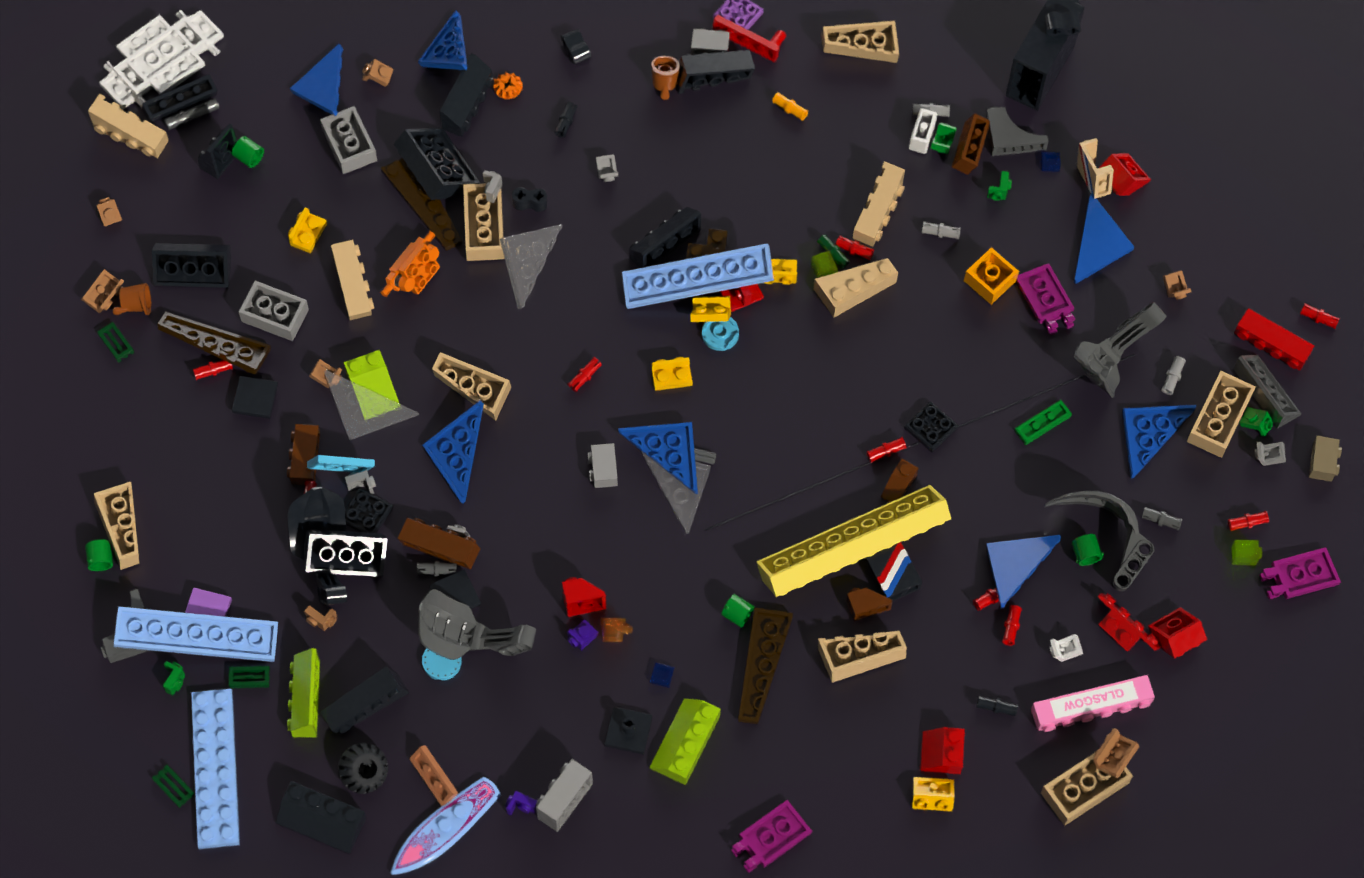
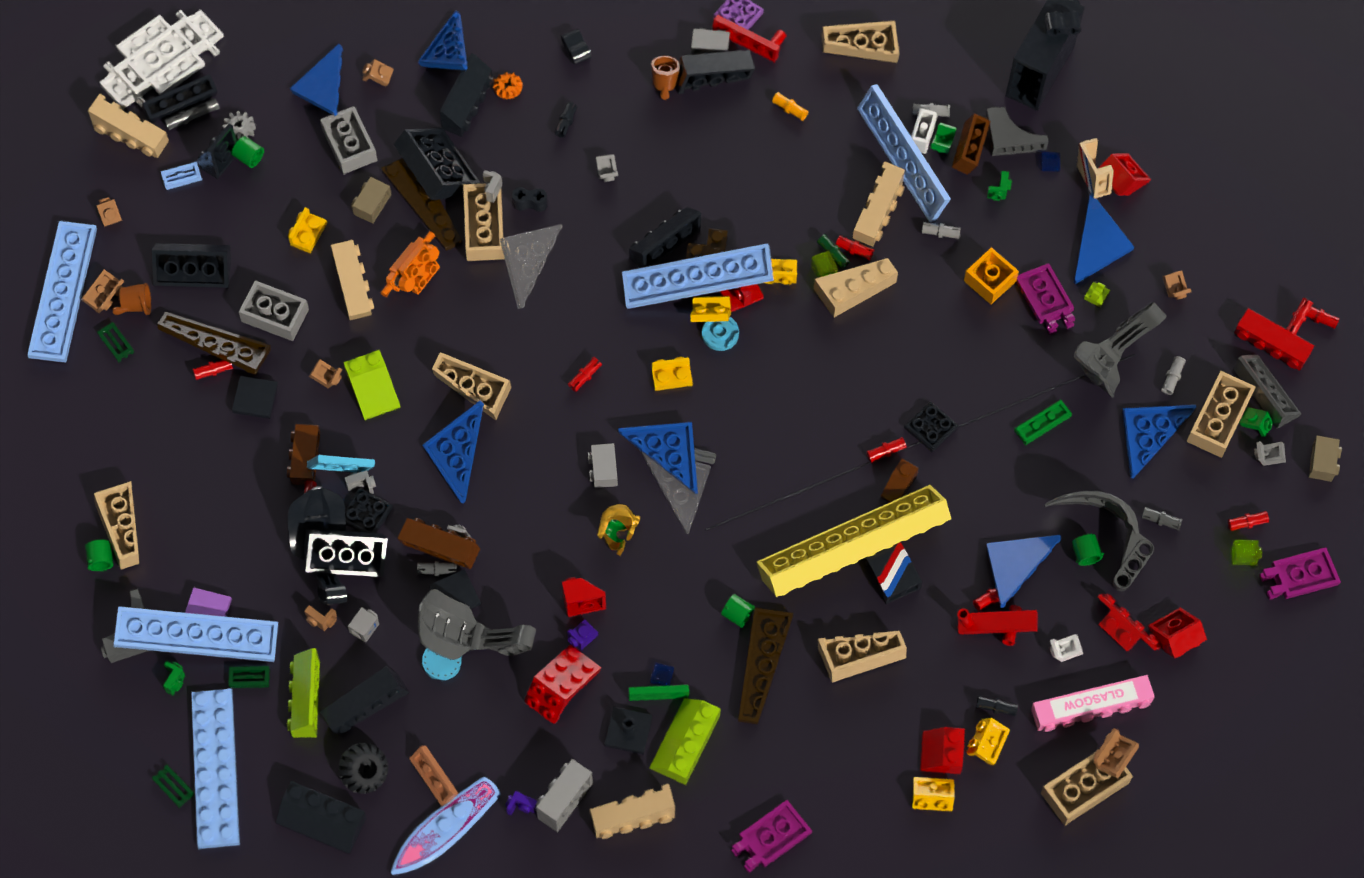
clear tile [324,370,419,440] -> none
clear orange piece [601,618,633,642] -> none
reddish brown slope [846,588,892,621] -> none
none -> light blue plate [27,221,97,363]
none -> light blue tile [161,162,202,190]
none -> light grey gear [222,111,256,140]
none -> light grey brick [348,607,379,643]
none -> dark tan brick [352,177,391,223]
none -> red bracket [525,644,601,724]
none -> tan wedge [590,784,675,839]
none -> pearl gold piece [597,504,640,556]
none -> green tile [629,685,689,701]
none -> light blue plate [857,84,951,222]
none -> red piece [957,608,1038,635]
none -> yellow bracket [966,718,1010,765]
none -> lime tile [1084,282,1110,308]
none -> red pin [1286,297,1314,335]

